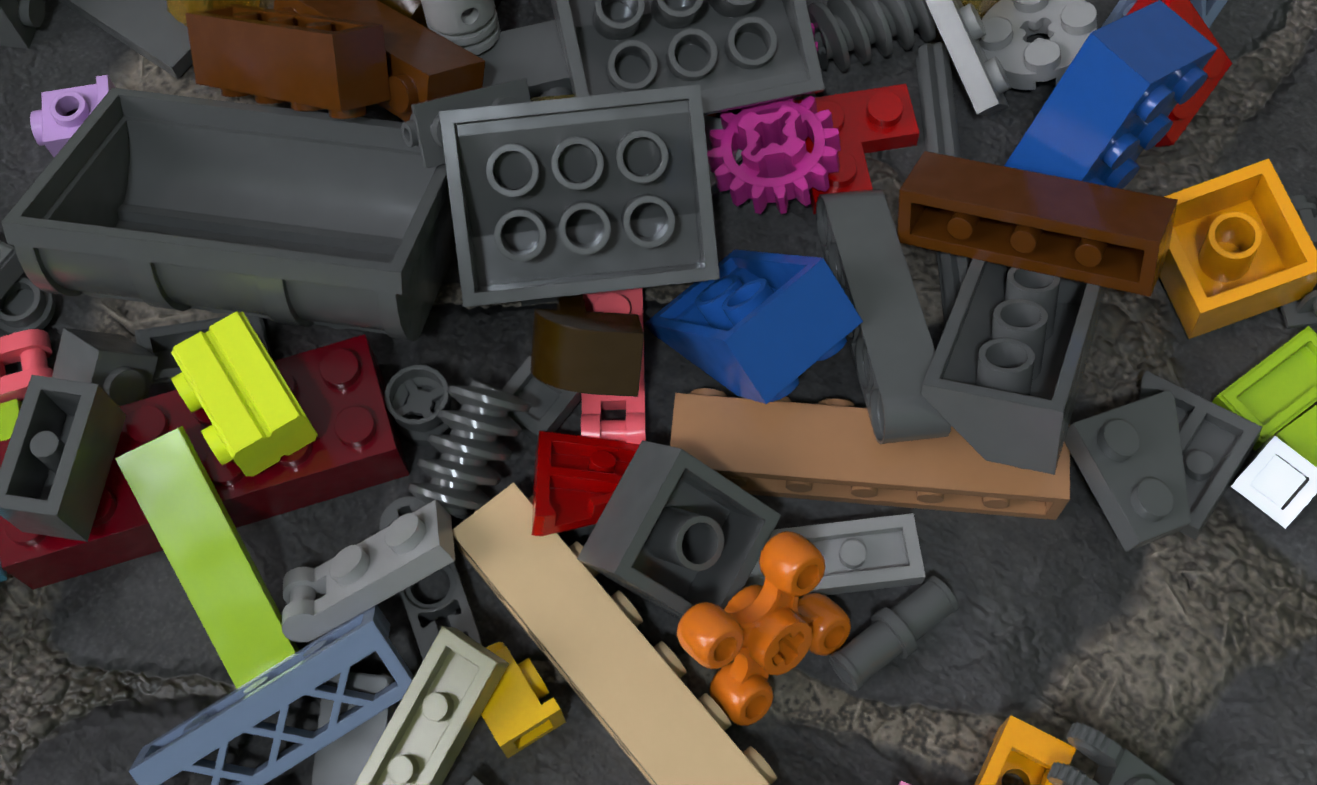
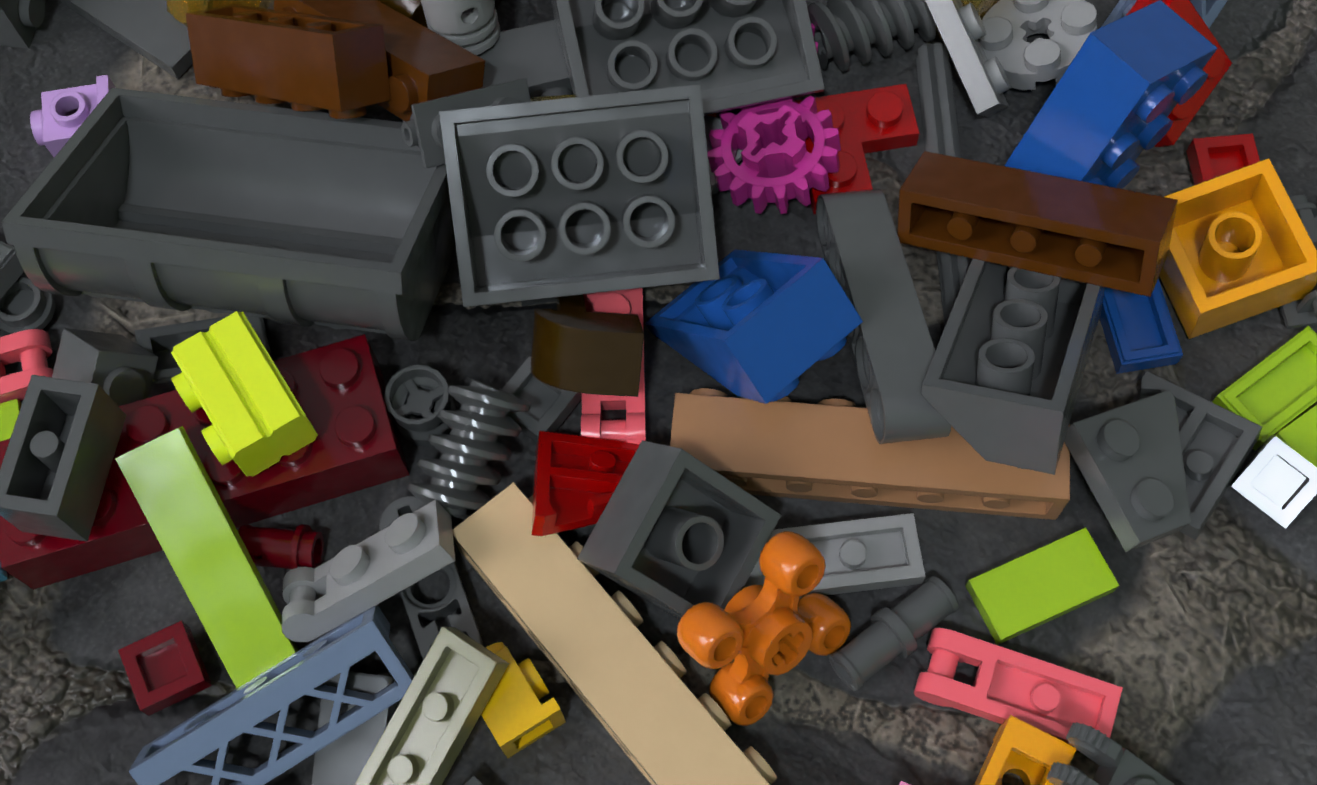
none -> dark red plate [118,620,212,716]
none -> dark red pin [238,524,324,569]
none -> coral plate [914,628,1123,751]
none -> lime tile [965,527,1120,645]
none -> blue tile [1099,279,1183,374]
none -> red plate [1186,133,1260,185]

